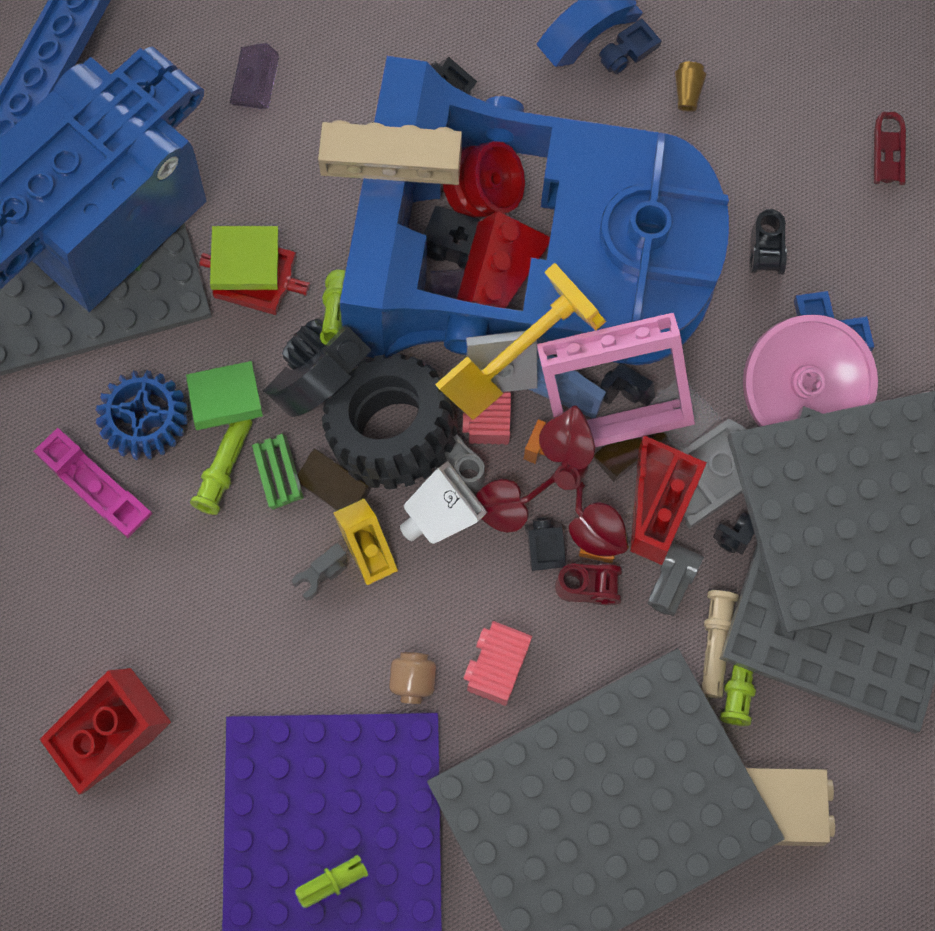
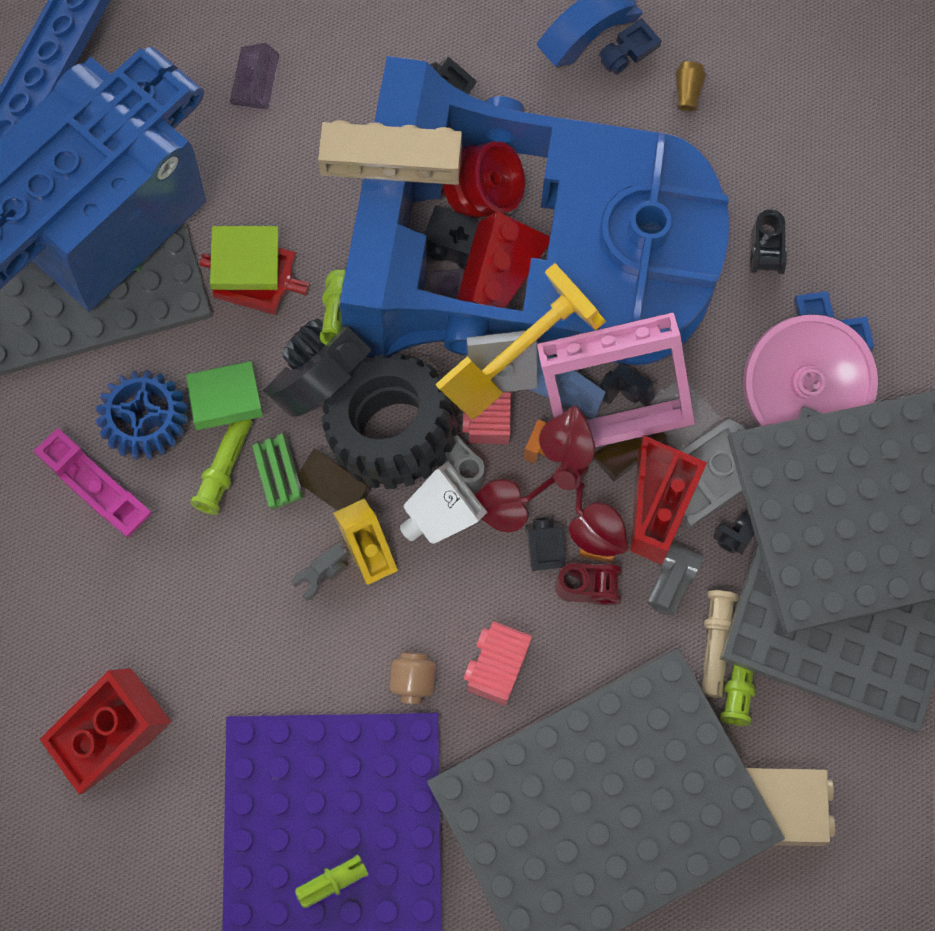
dark red piece [874,111,906,185] -> none

